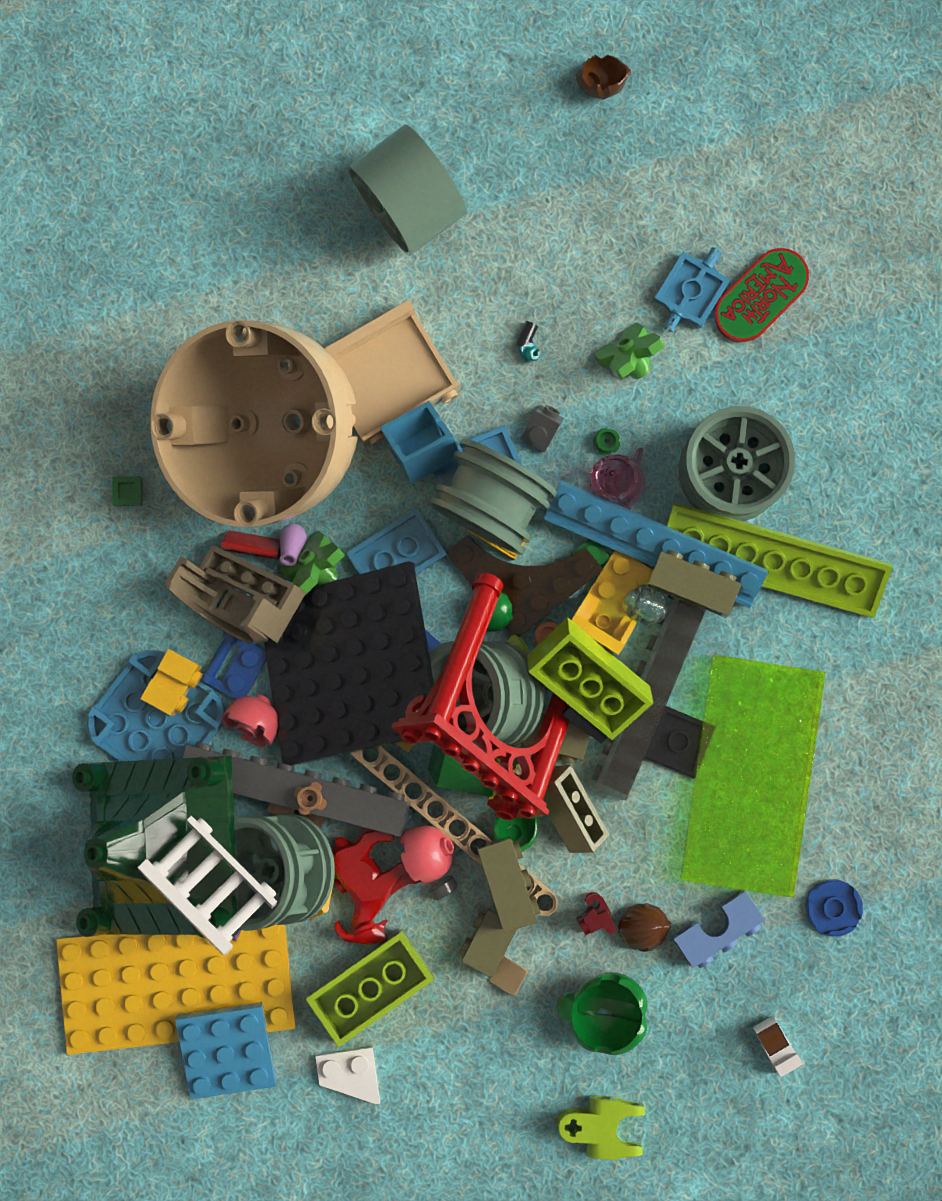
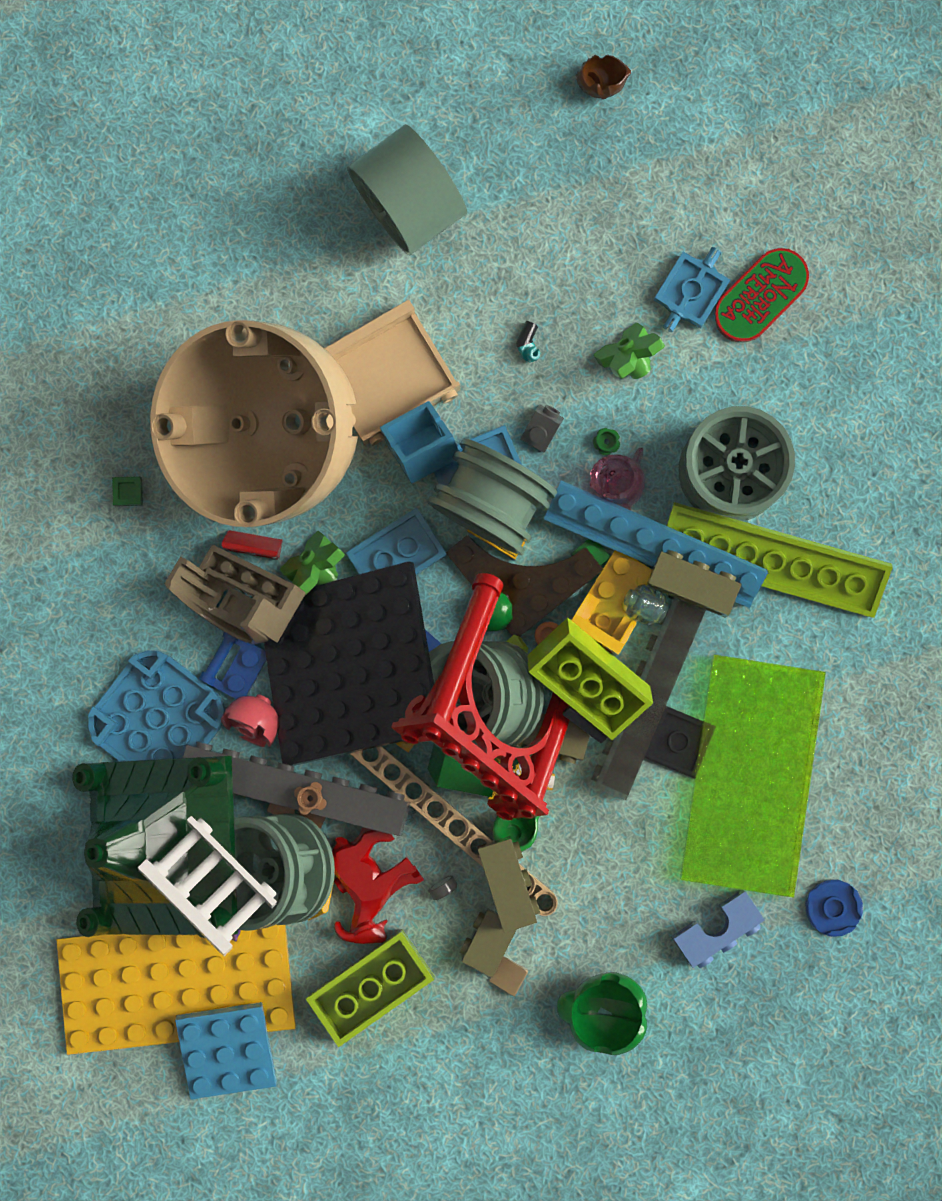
yellow brick [140,649,203,716] -> none
lavender cone [279,524,307,566] -> none
white wing [315,1046,380,1104] -> none
coral cylinder [400,825,454,885] -> none
olive brick [543,765,609,853] -> none
lime piece [557,1095,645,1160] -> none
dark red piece [576,892,616,935] -> none
reddish brown hair [618,903,671,952] -> none
leg [752,1016,803,1077] -> none

